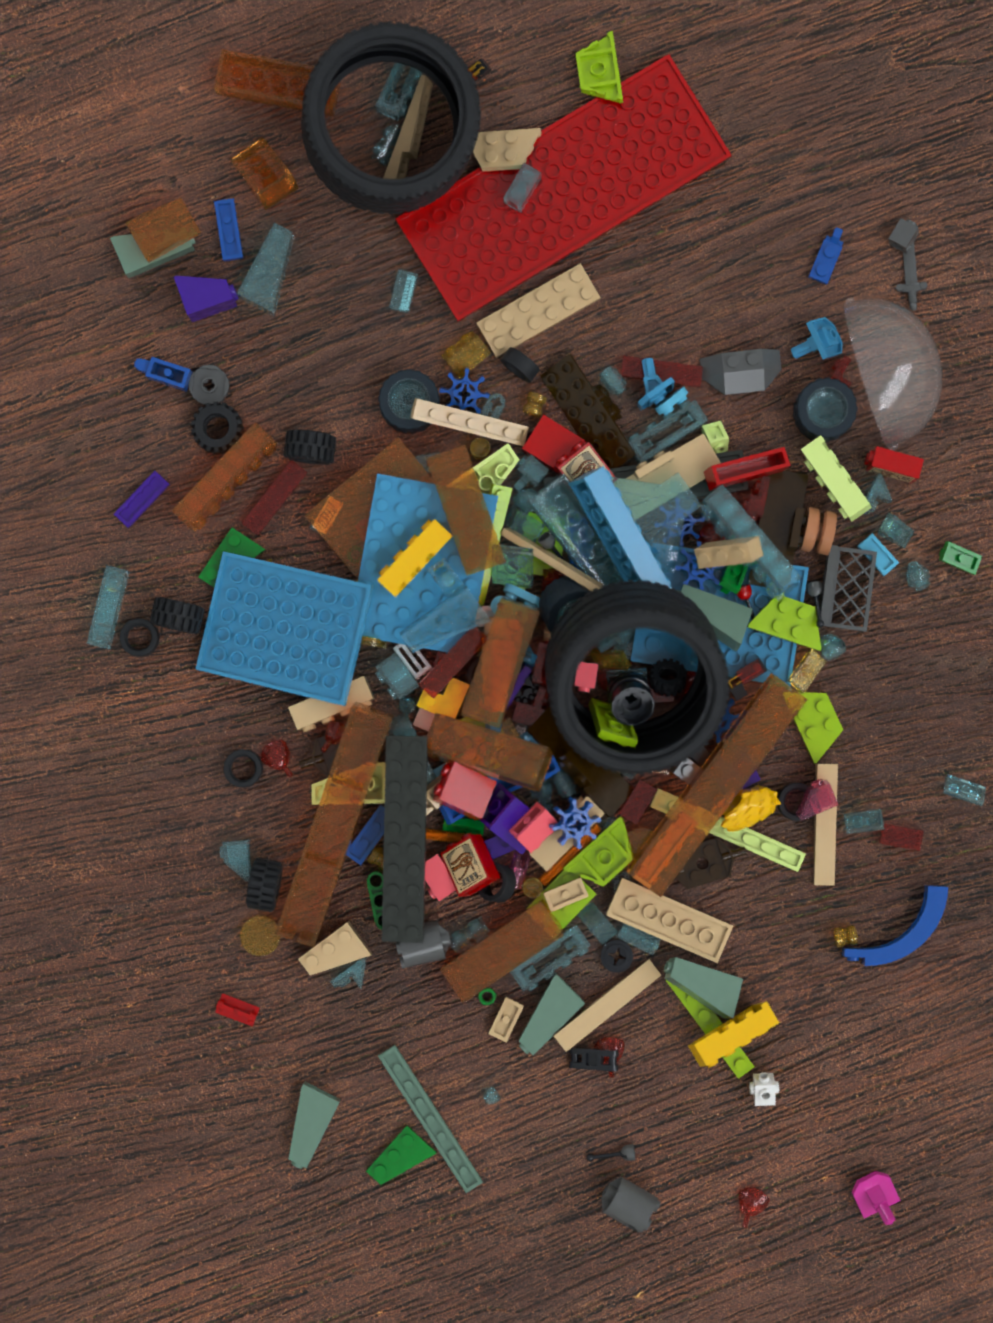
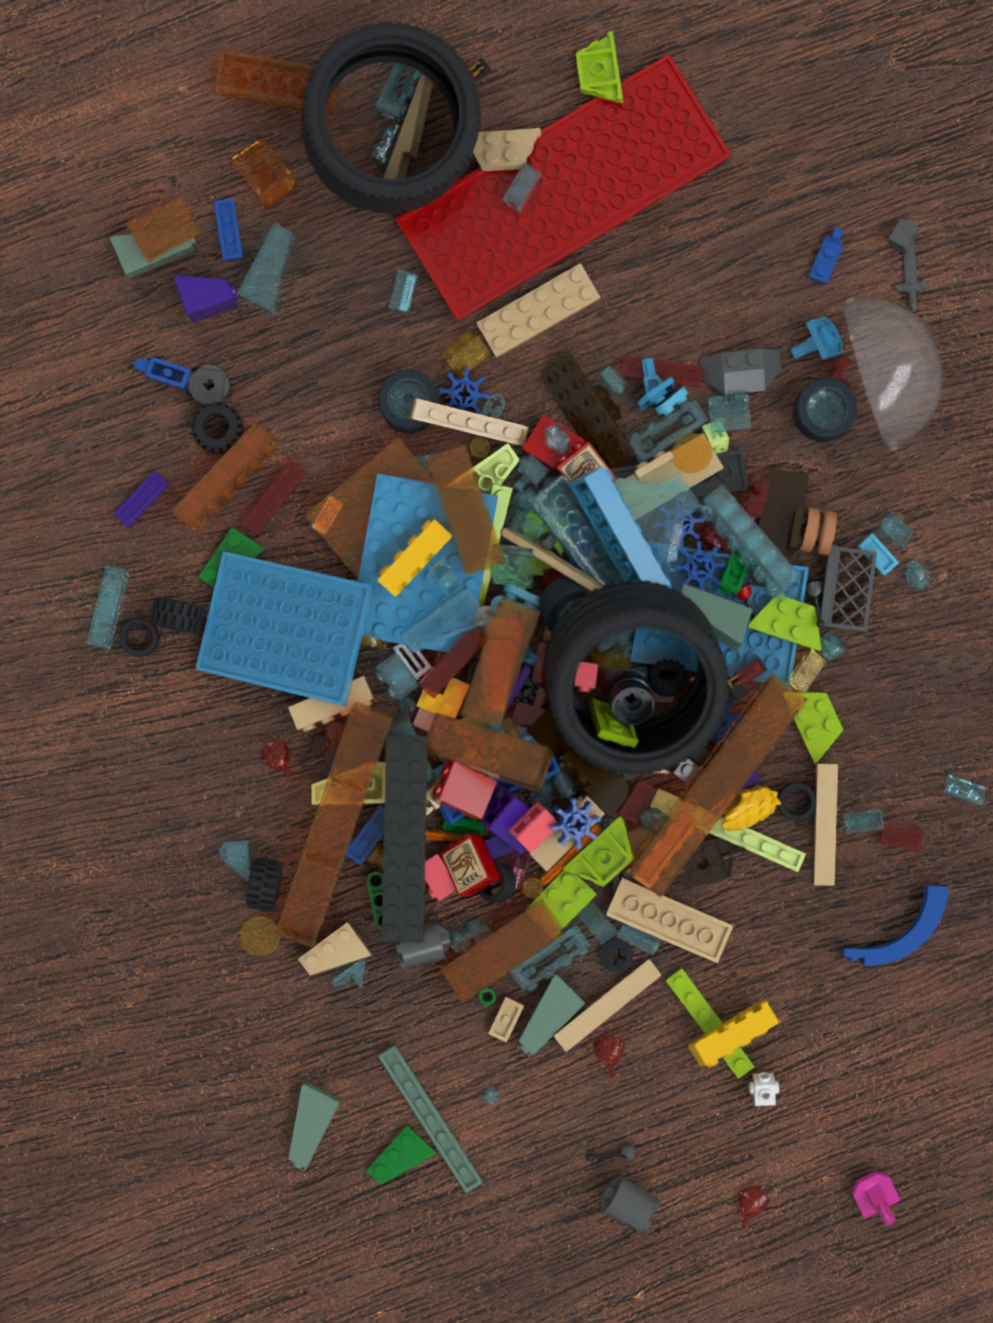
red hinge [215,993,260,1027] -> none
black tyre [223,749,263,788] -> none
black tyre [283,429,337,465] -> none
black tyre [501,347,540,383] -> none
clear yellow wheel [522,392,547,418] -> none
tan plate [543,877,588,912] -> none
black plate [569,1046,619,1071] -> none
sand green slope [664,957,743,1019] -> none
tan brick [694,536,763,569] -> none
red brick [704,447,791,491] -> none
clear pink slope [796,779,838,821] -> none
yellowish green wedge [801,435,872,522] -> none
clear yellow wheel [833,925,858,948] -> none
red brick [864,446,924,483] -> none
clear light blue slope [864,474,892,515] -> none
hinge [939,541,982,575] -> none
none -> clear light blue rock [543,423,570,453]
none -> clear light blue rock [640,807,669,833]
none -> clear yellow tile [672,433,712,474]
none -> clear light blue hinge [707,393,752,433]

